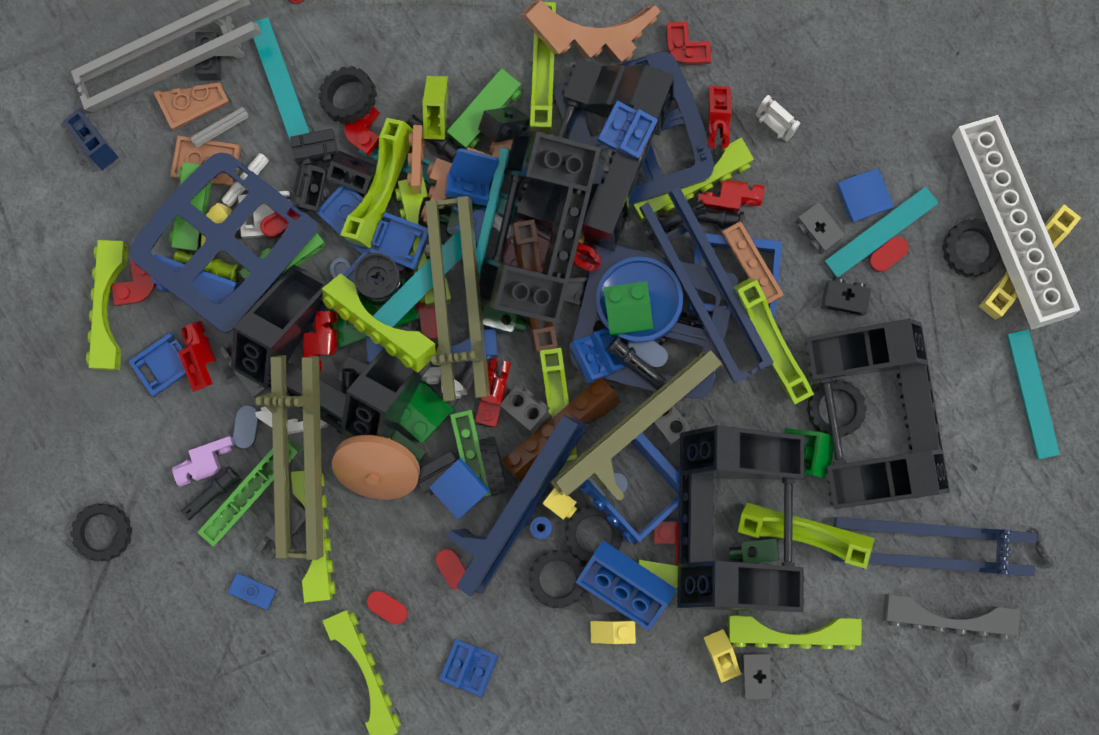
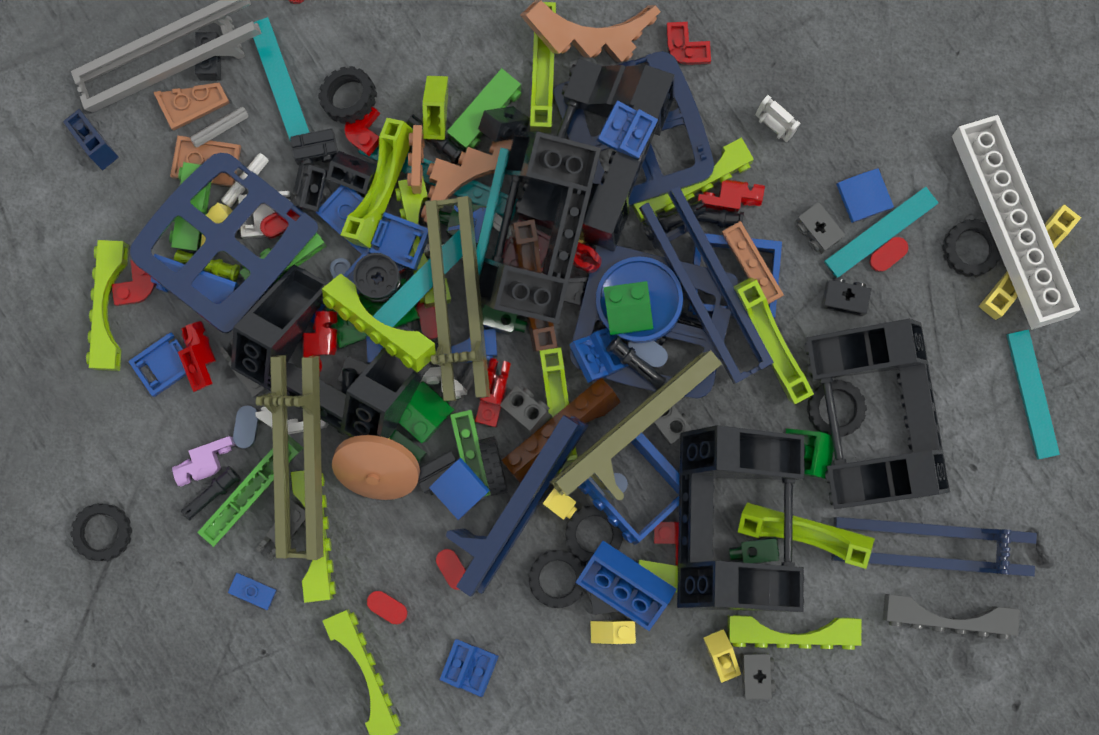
blue bracket [445,149,499,206] -> none
blue brick [530,517,552,539] -> none
red plate [708,85,732,149] -> none

